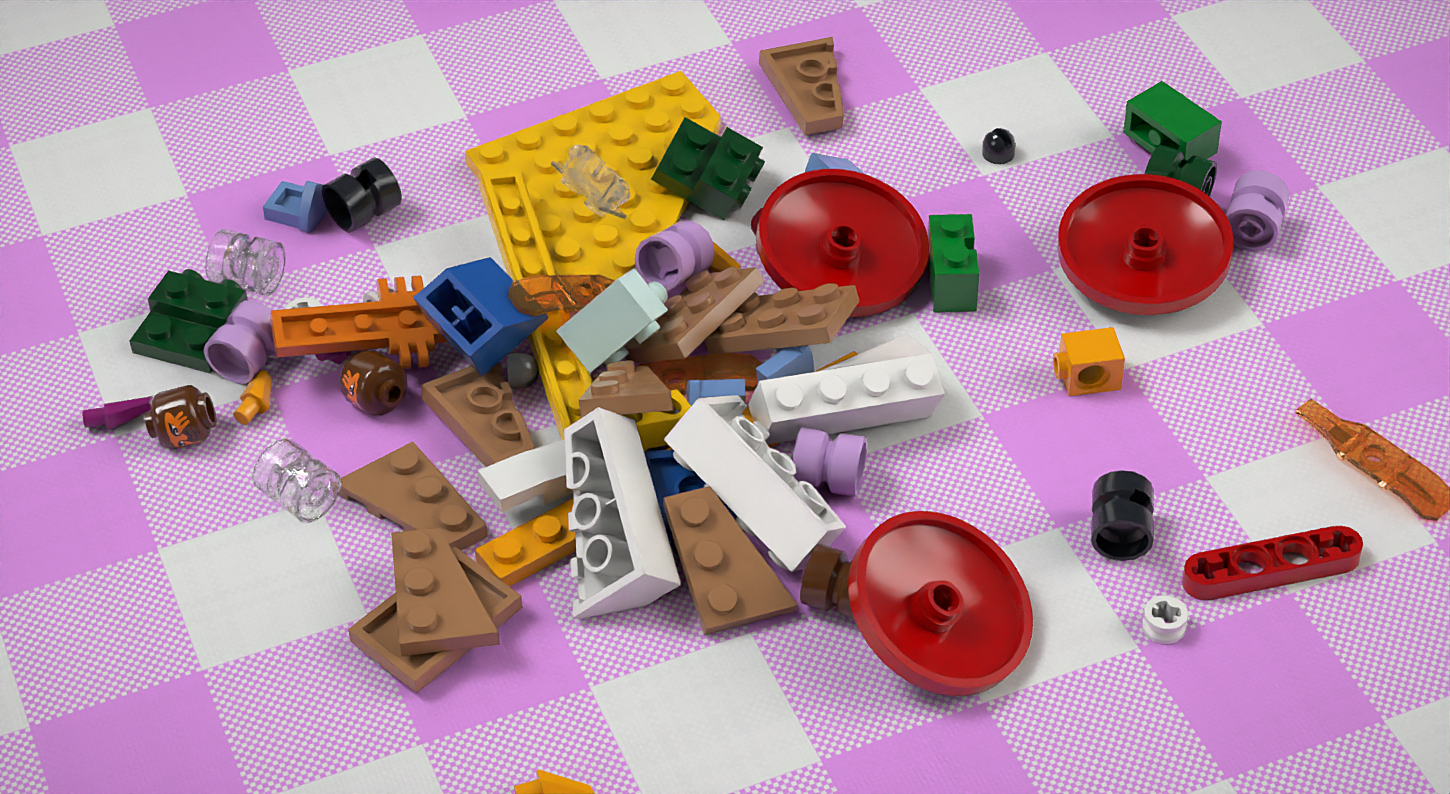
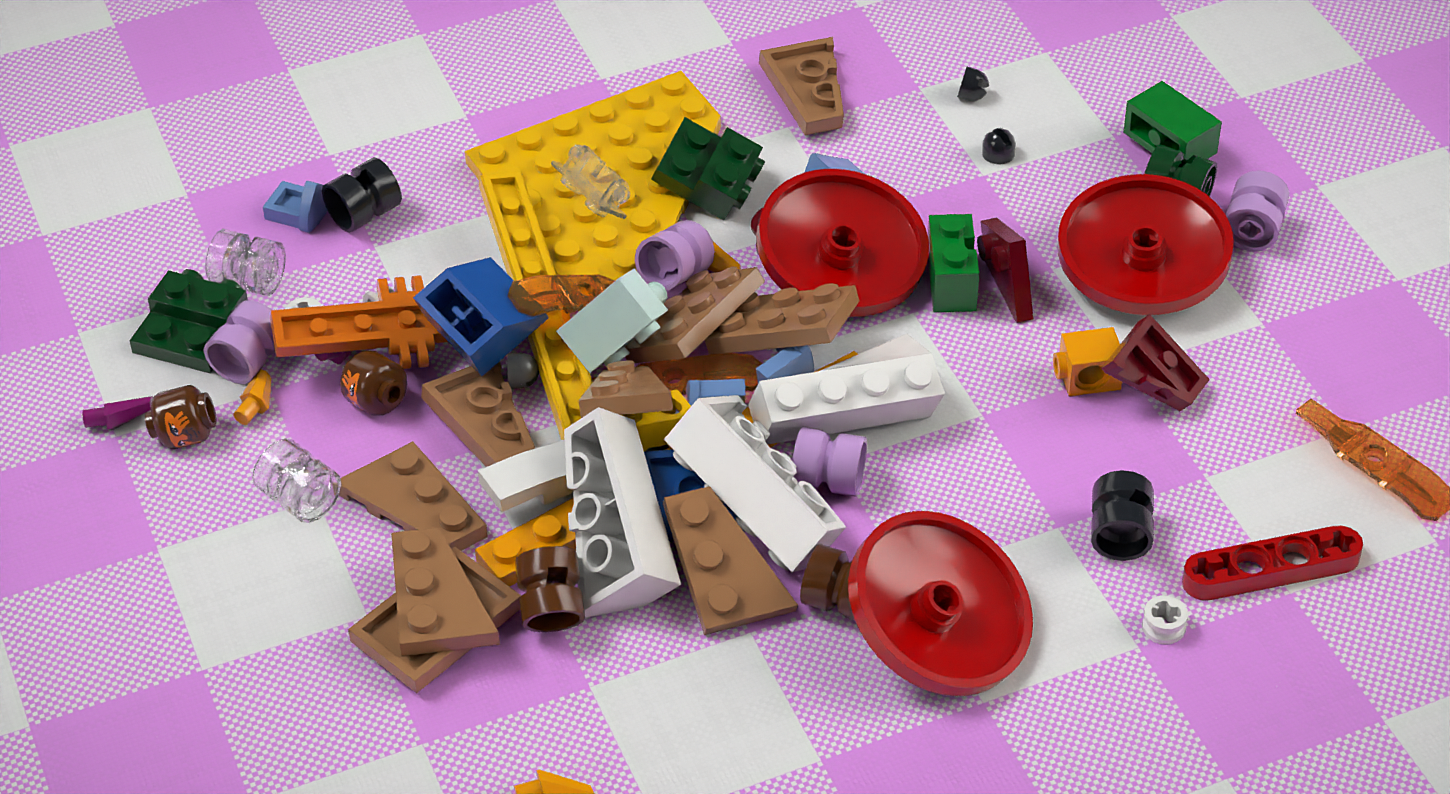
none -> reddish brown wheel [515,546,585,632]
none -> black hinge [957,66,989,101]
none -> dark red wing [977,217,1034,323]
none -> dark red wing [1101,314,1210,411]

